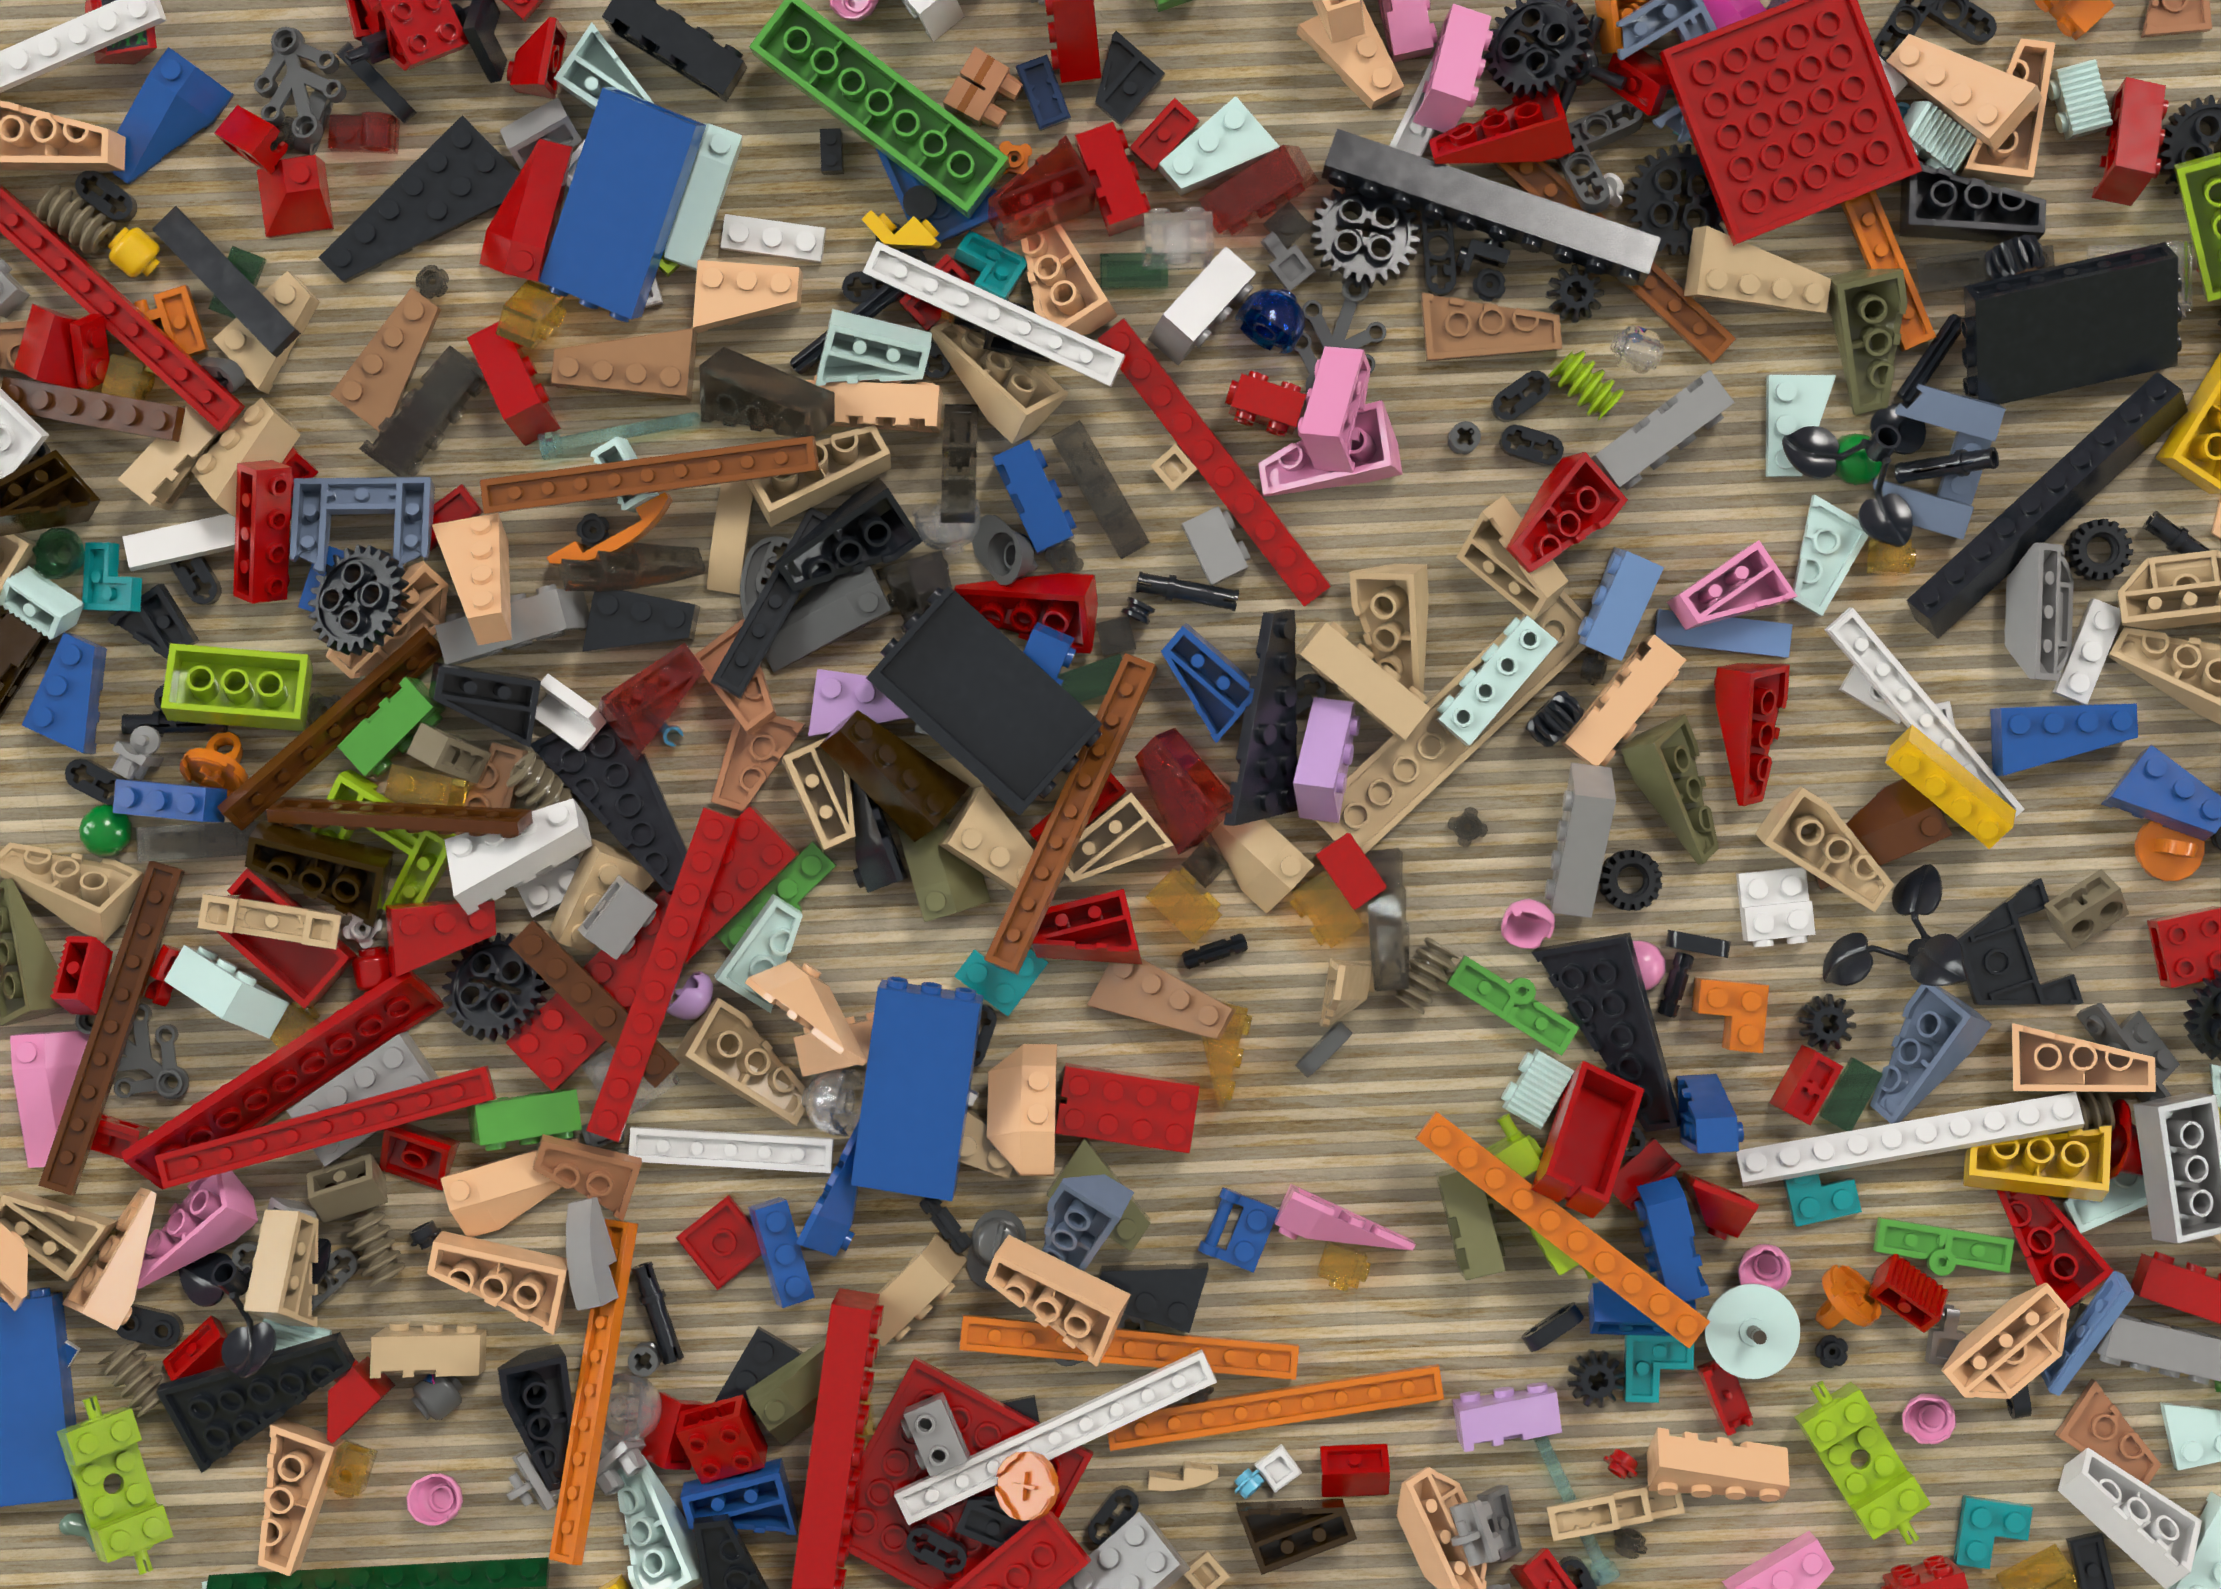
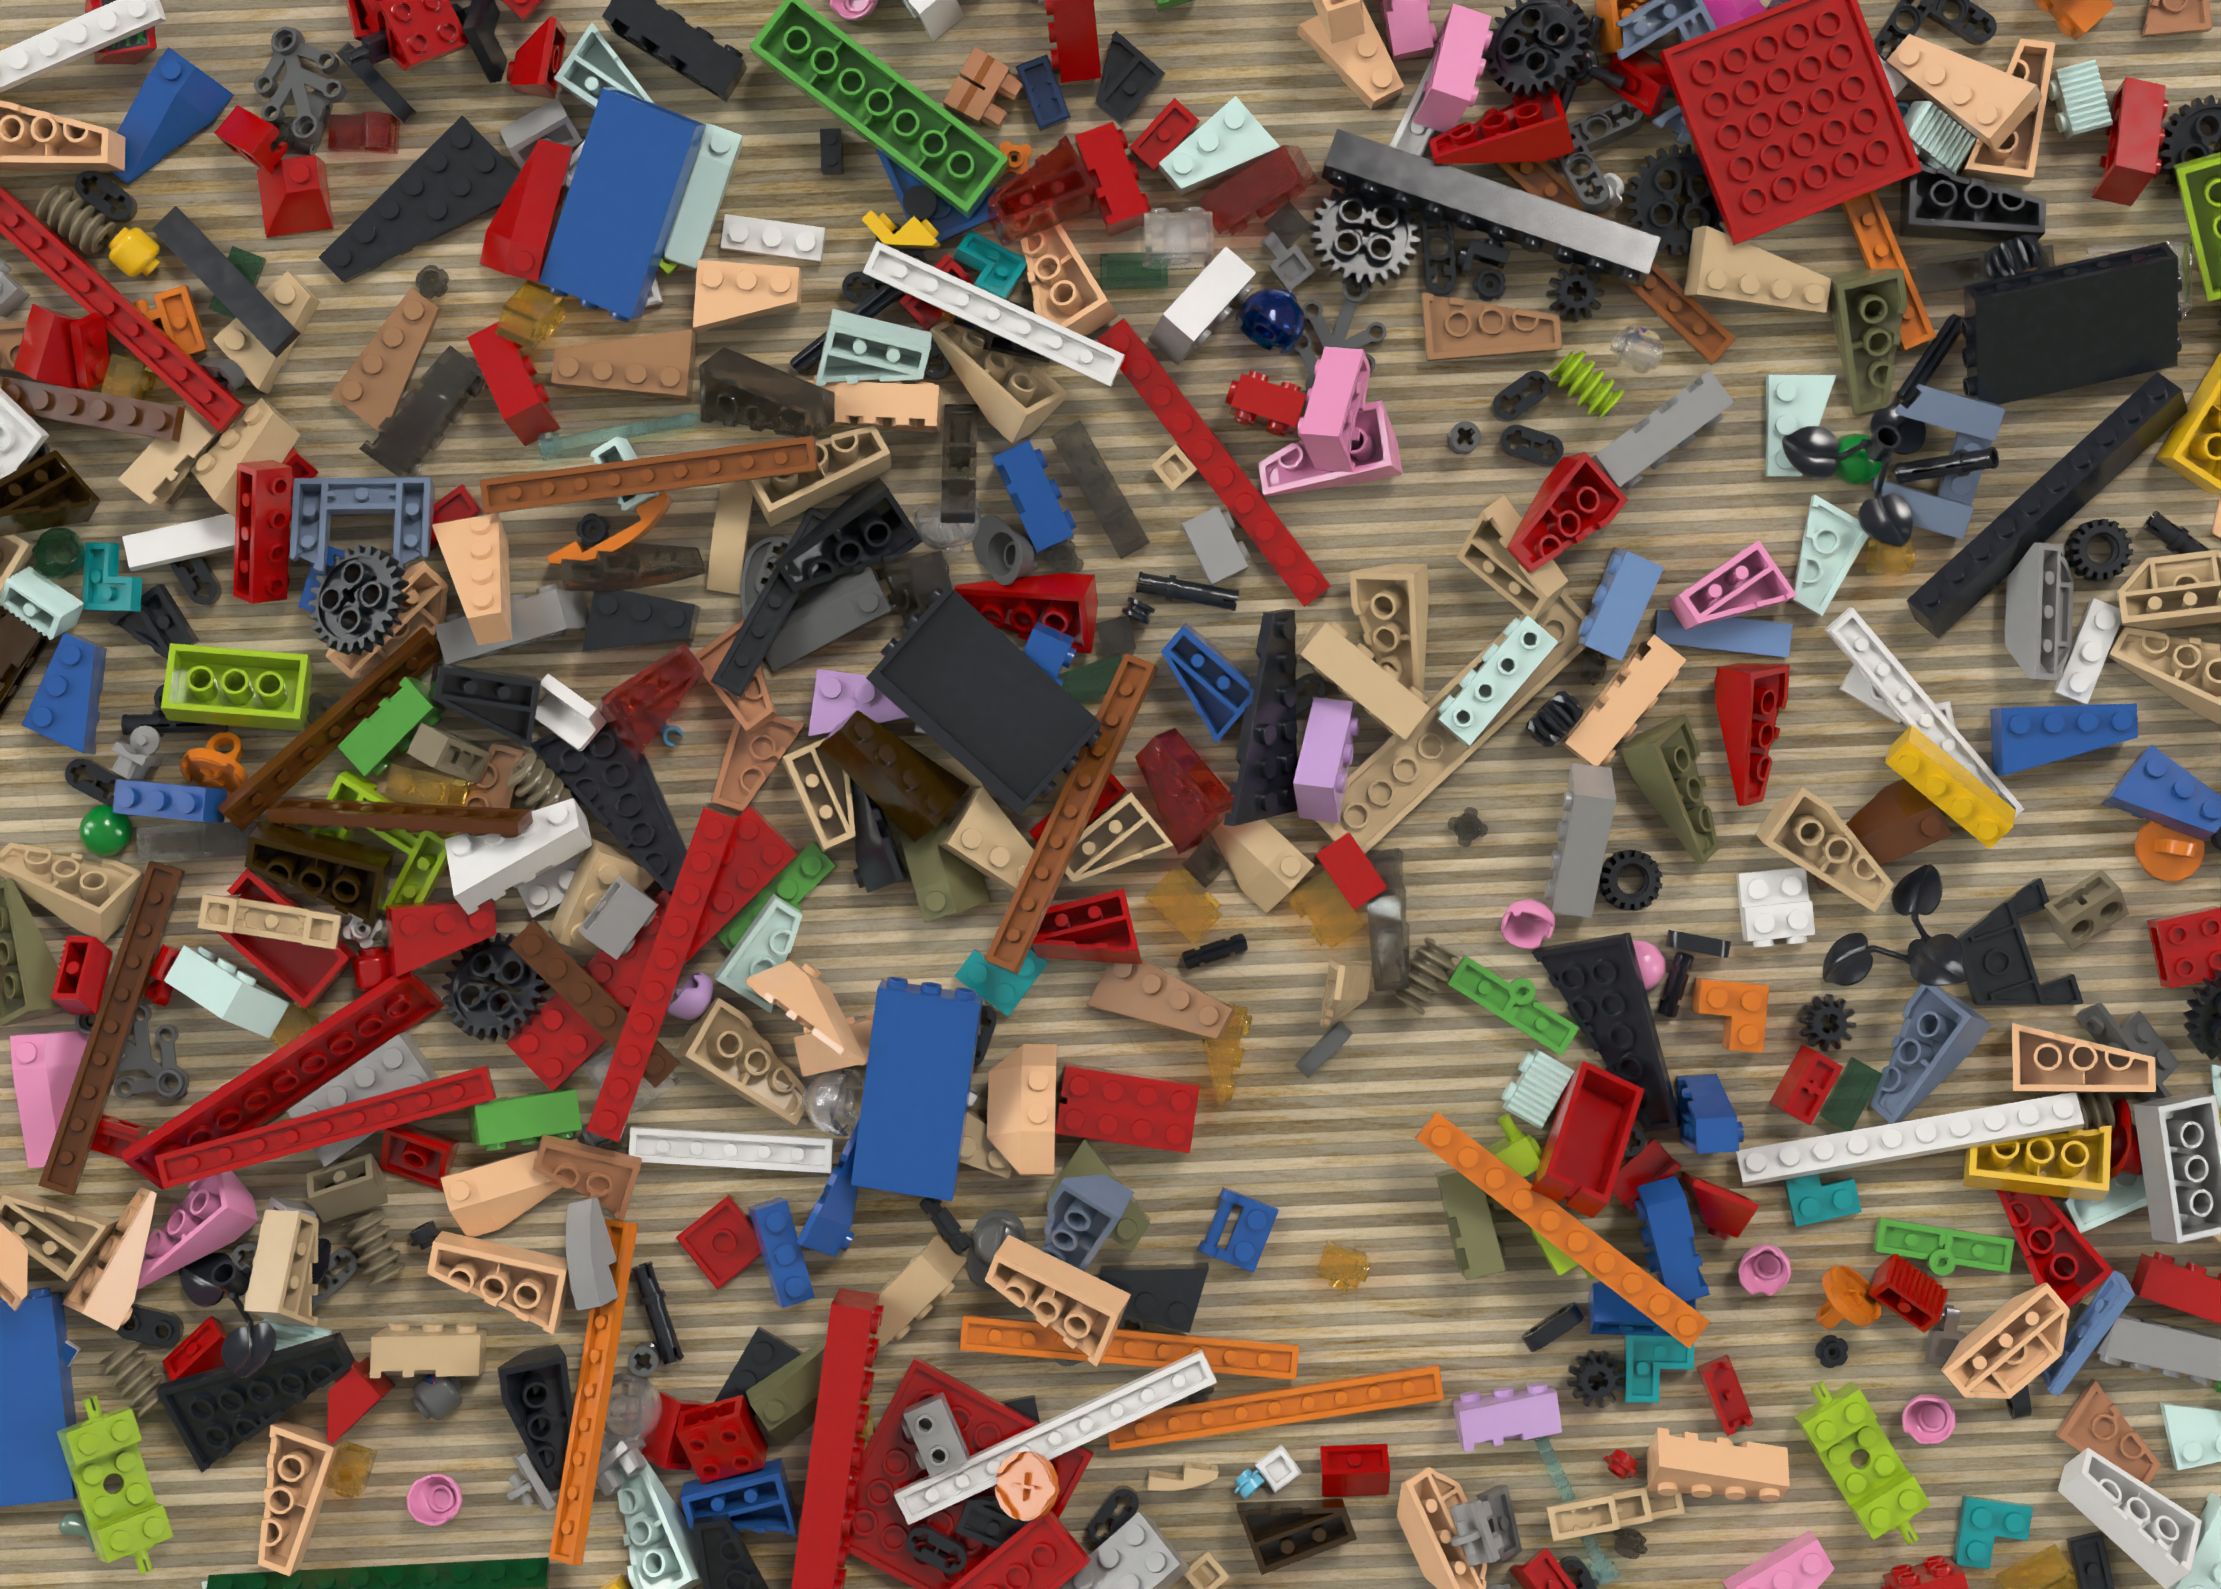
bright pink wedge [1274,1184,1416,1251] -> none
light aqua piece [1705,1284,1800,1379] -> none

